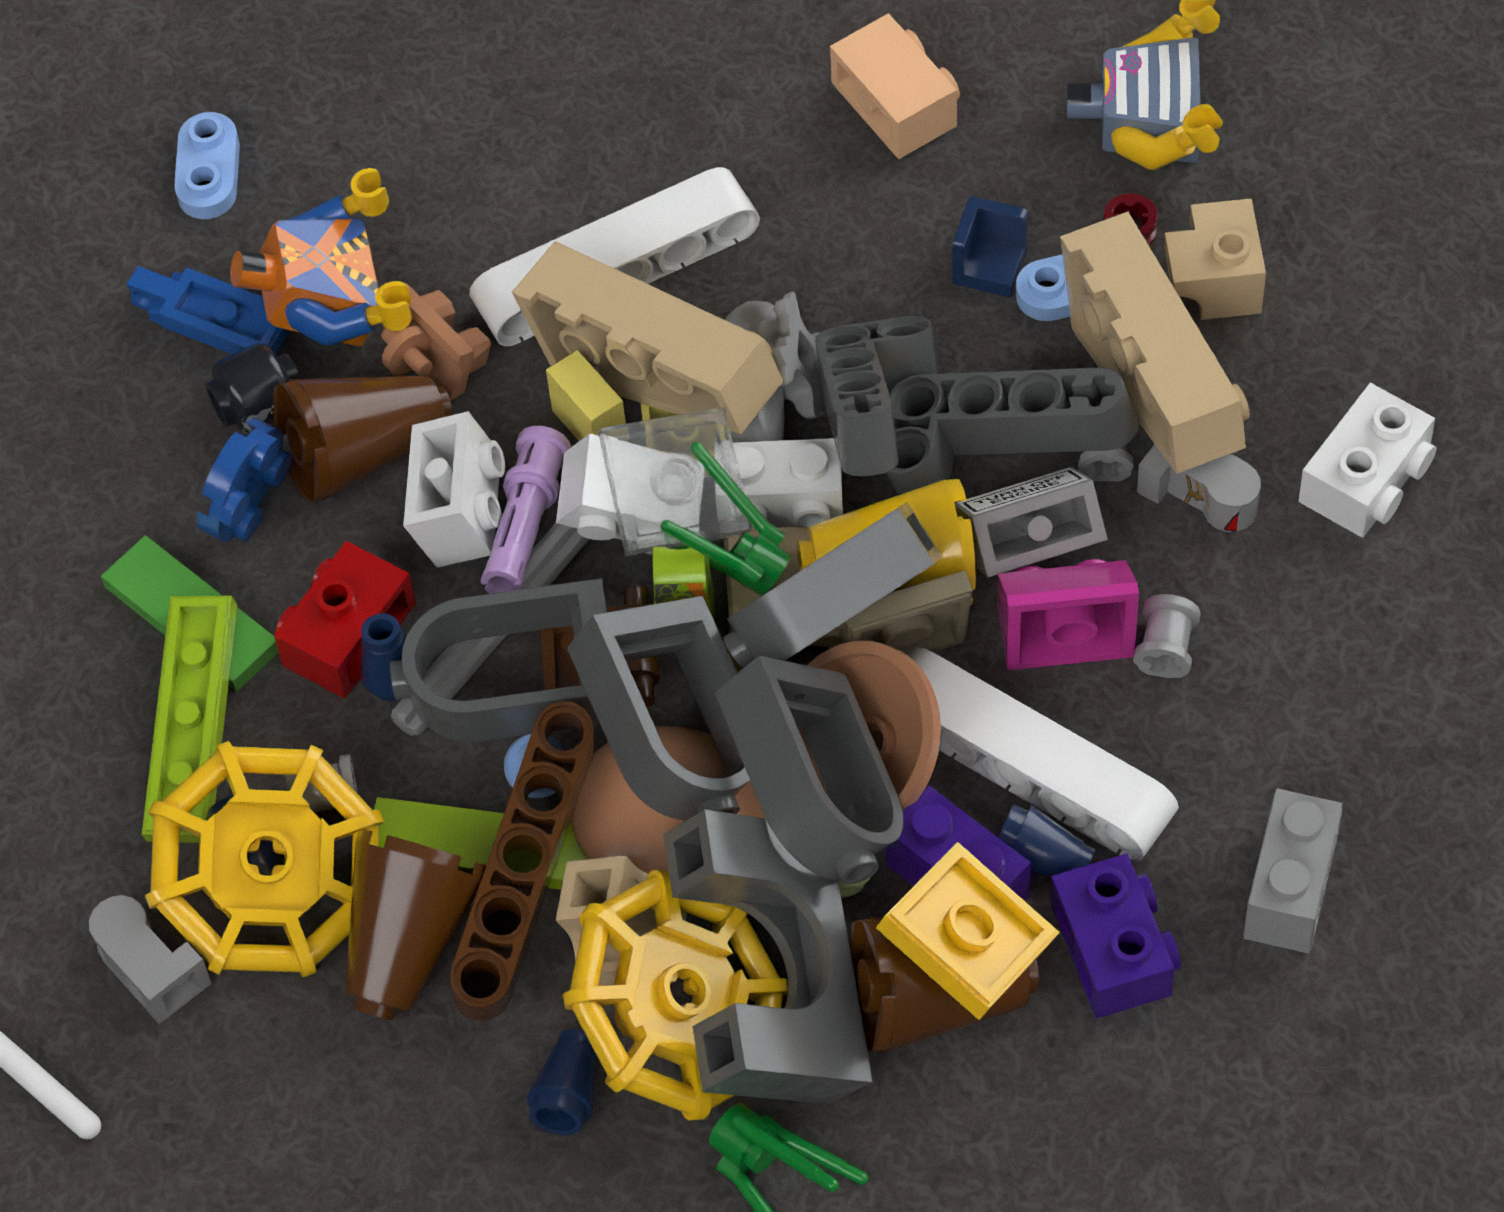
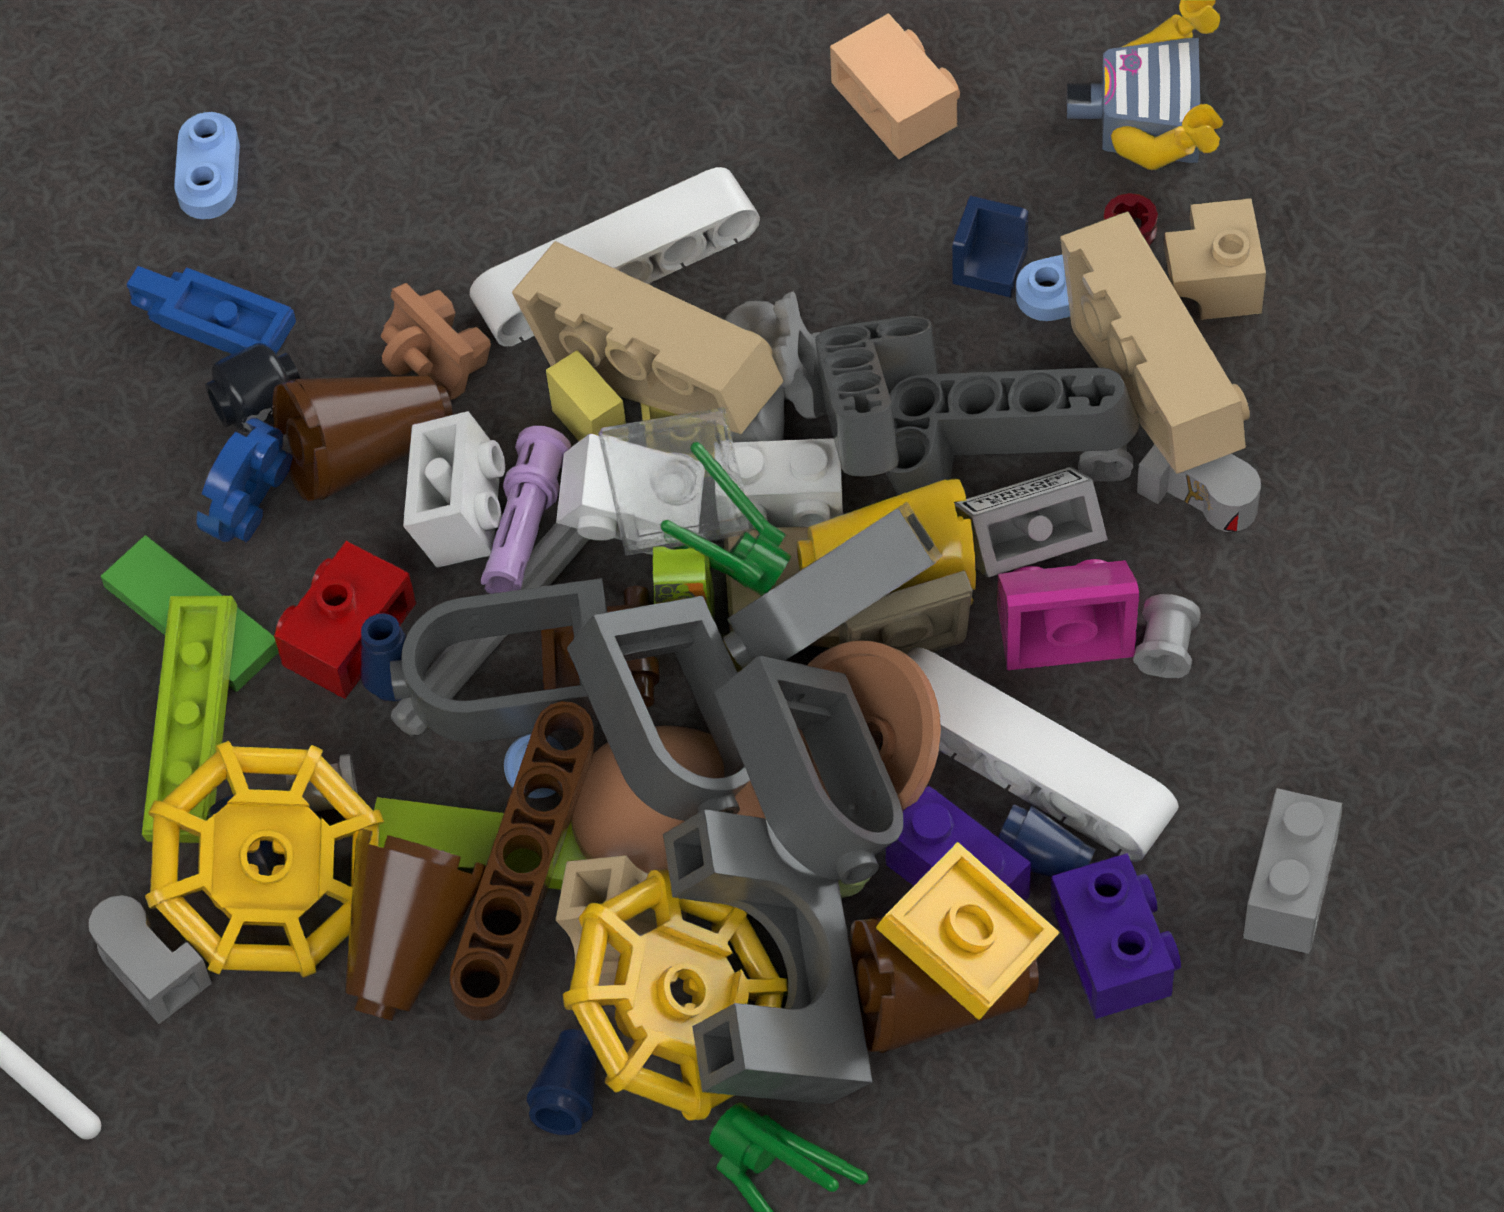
torso [230,168,412,346] -> none
white brick [1299,383,1437,538] -> none

